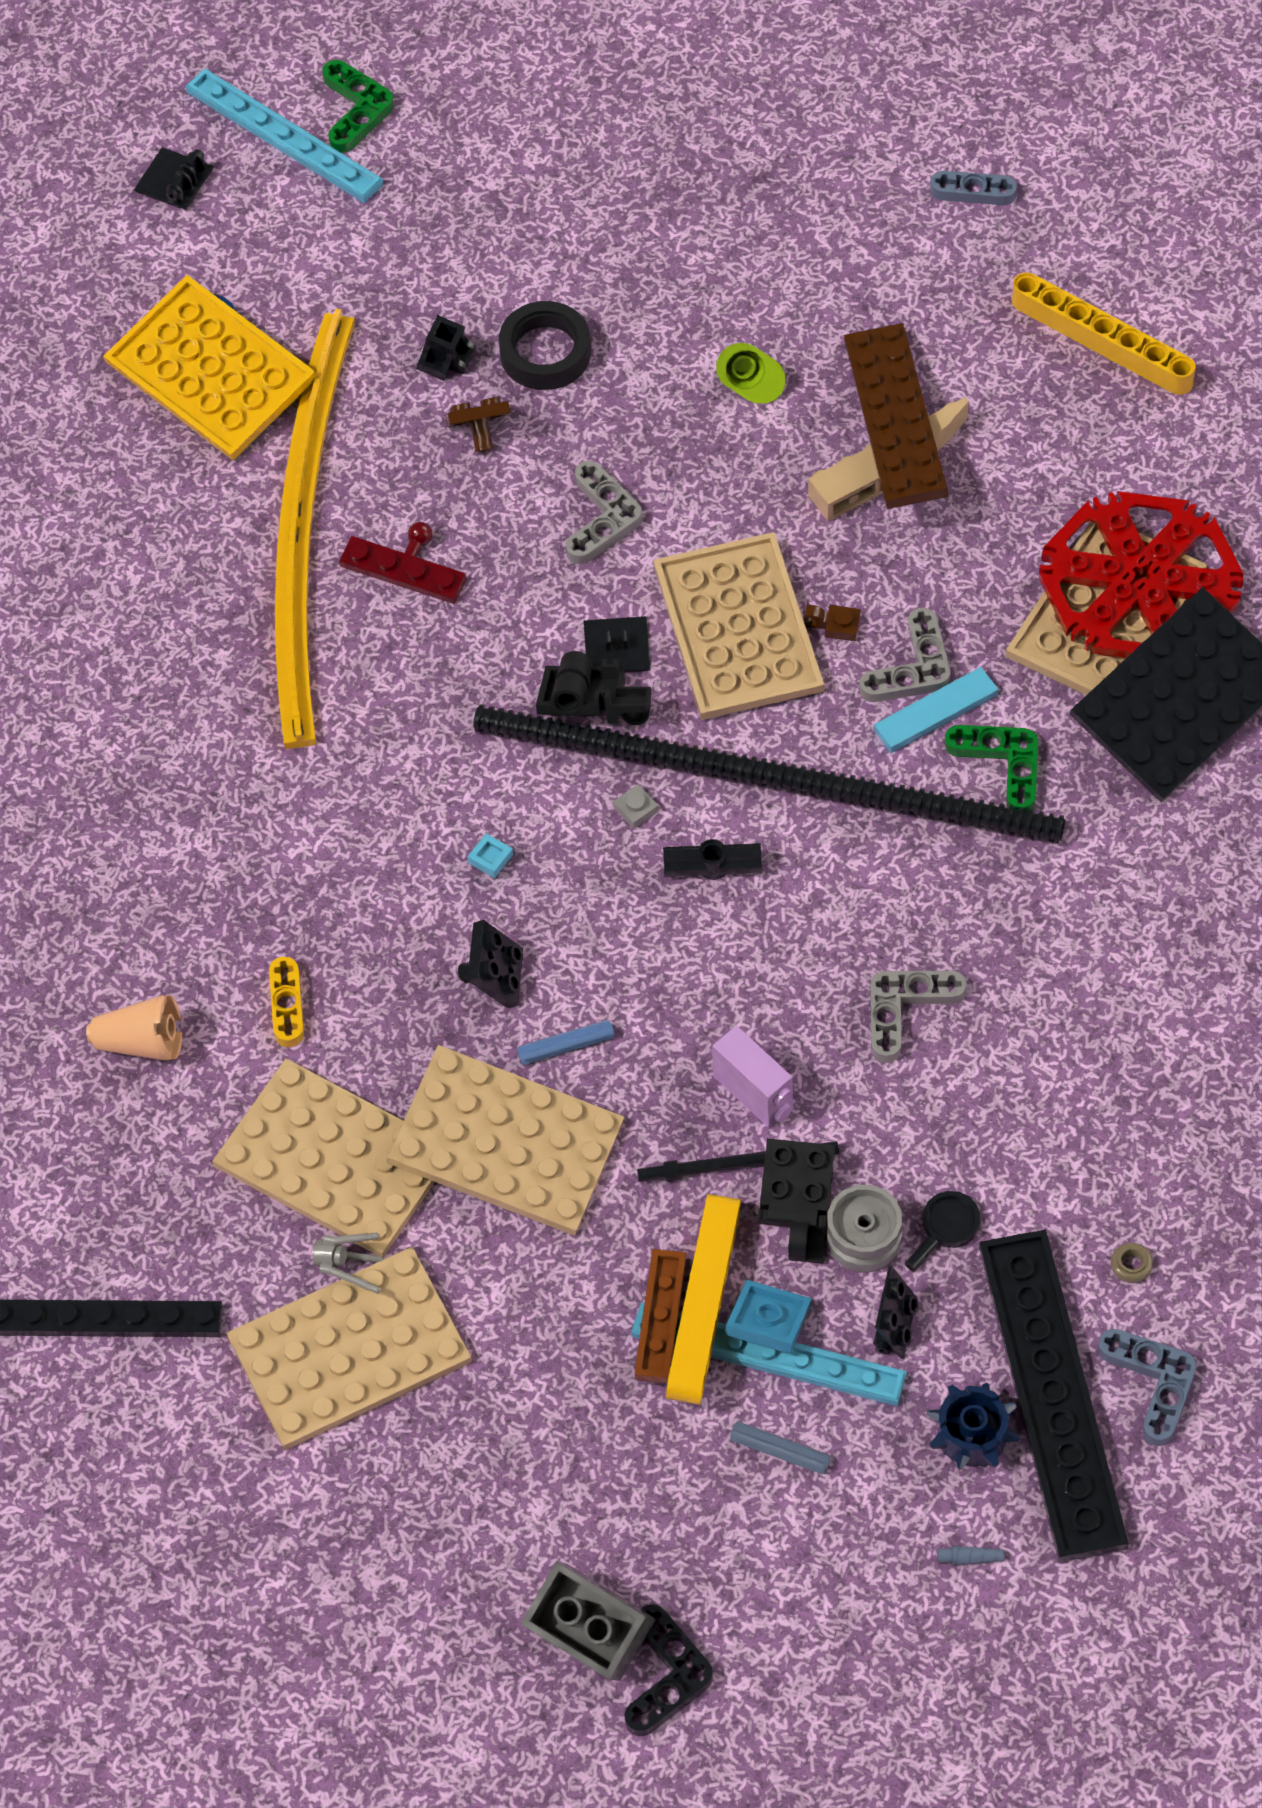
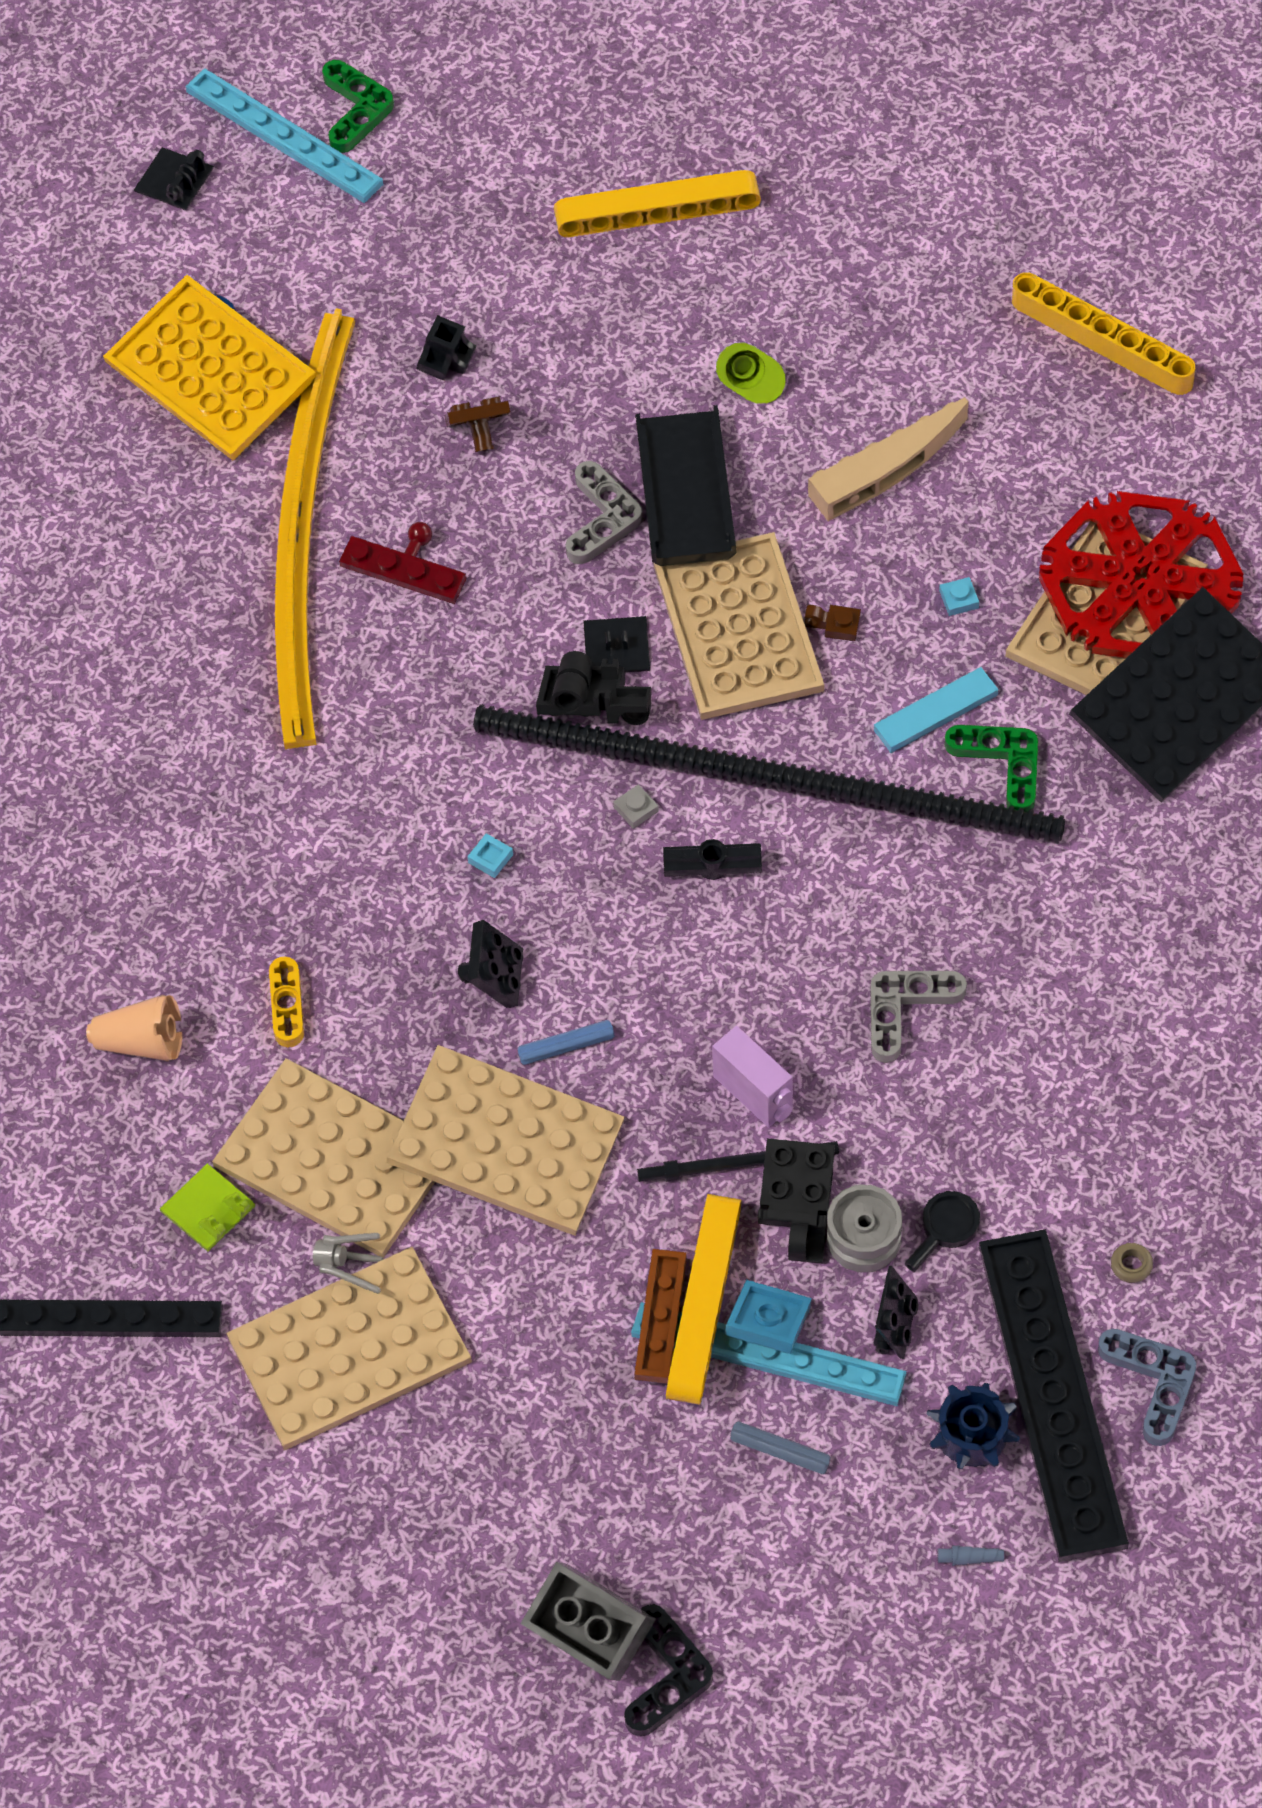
black tyre [499,301,591,390] -> none
reddish brown plate [844,323,949,509] -> none
light grey beam [859,608,950,702] -> none
sand blue beam [930,171,1017,205] -> none
none -> lime plate [159,1163,255,1252]
none -> yellow beam [553,170,761,238]
none -> black ladder [635,405,737,566]
none -> medium azure plate [939,577,979,616]

